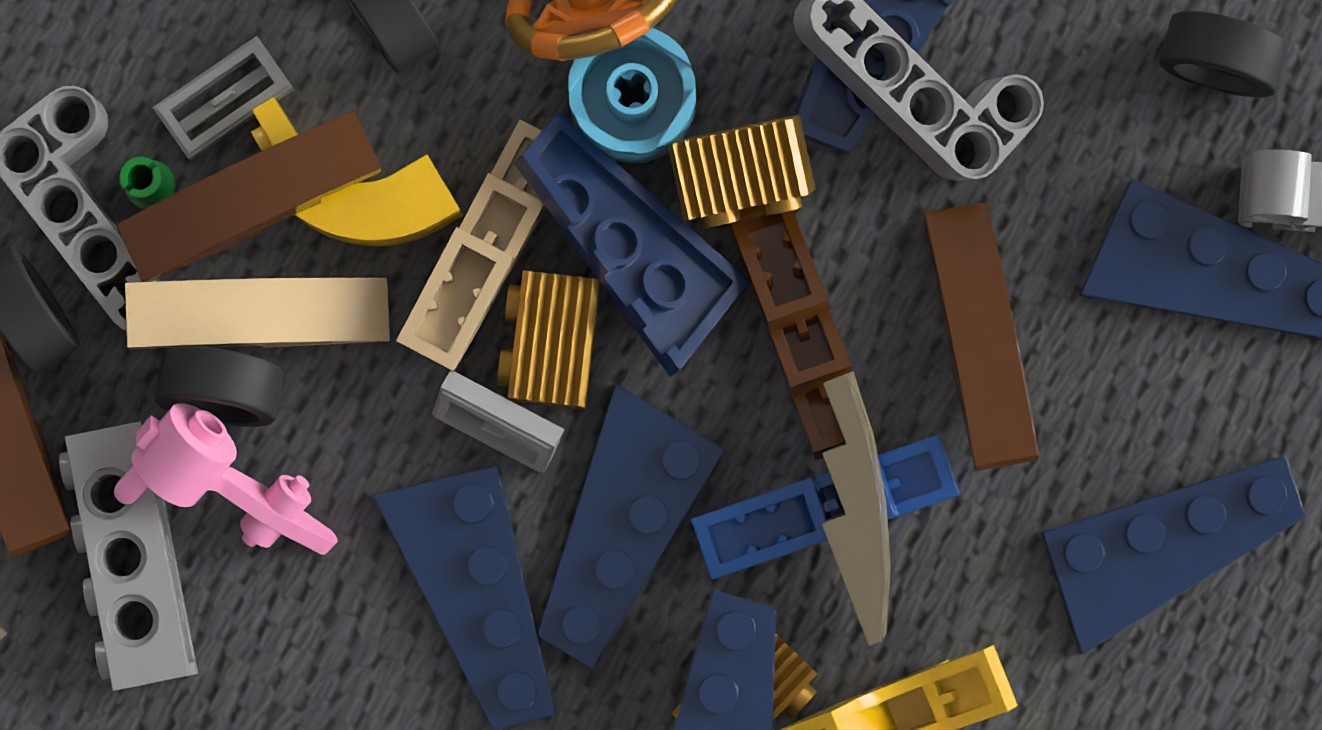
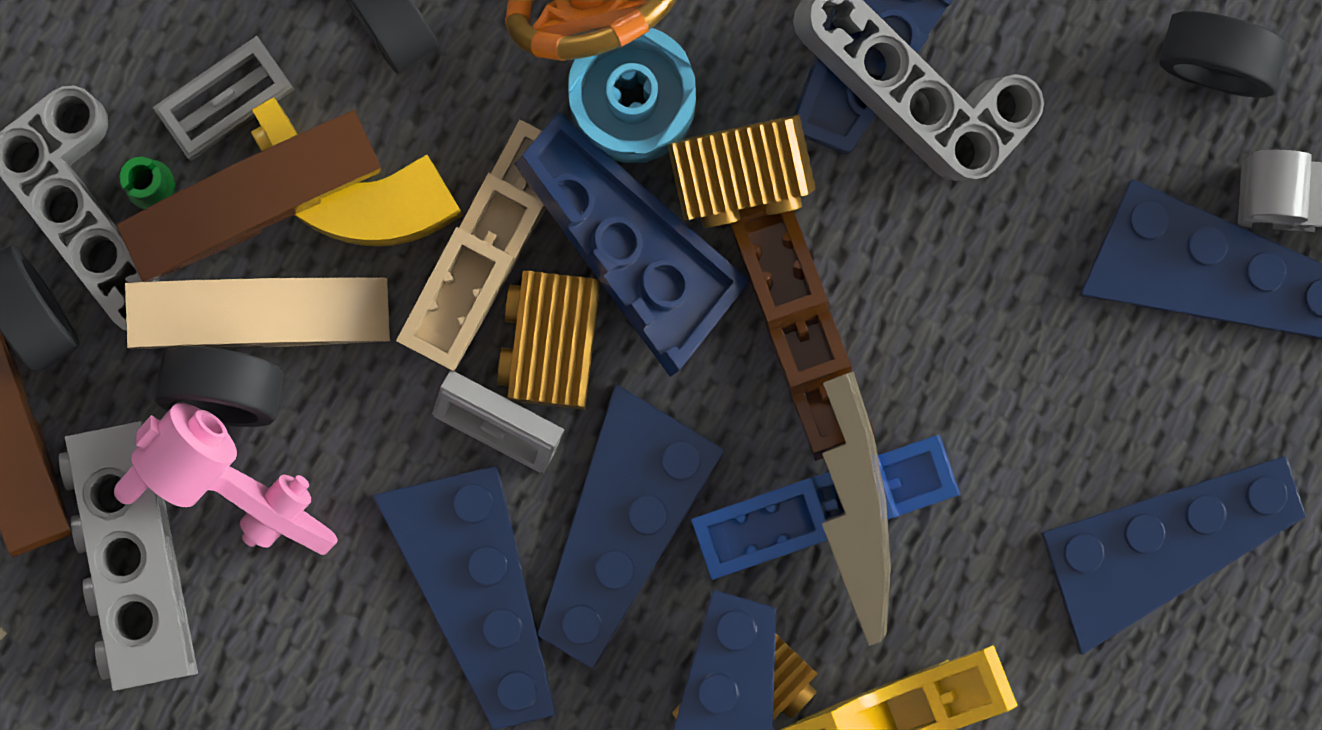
reddish brown slope [924,202,1039,471] -> none

